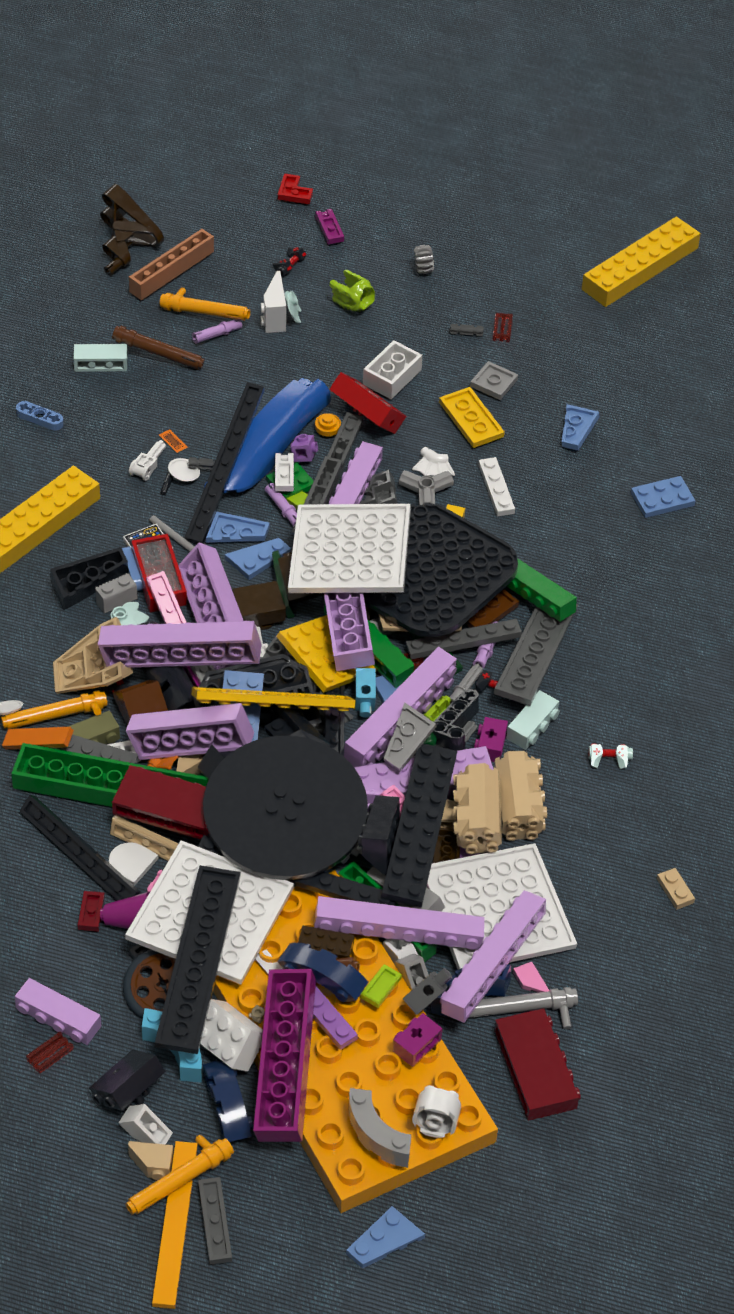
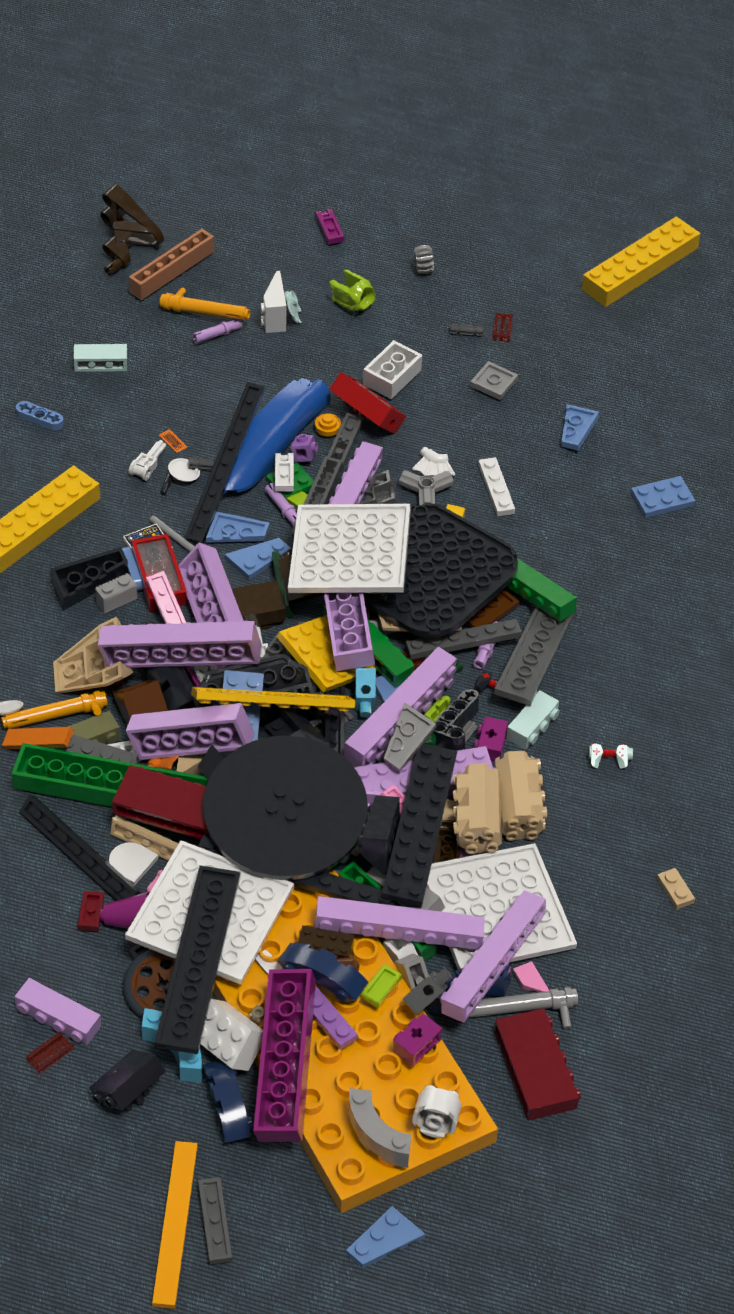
light aqua plate [111,602,149,625] -> none
reddish brown cylinder [112,325,205,369] -> none
white slope [119,1104,173,1144] -> none
light orange cylinder [125,1135,234,1215] -> none
tan slope [128,1141,173,1180] -> none
black piece [272,247,306,277] -> none
red plate [278,173,313,204] -> none
yellow plate [439,387,505,448] -> none
light grey axle [450,664,483,704] -> none

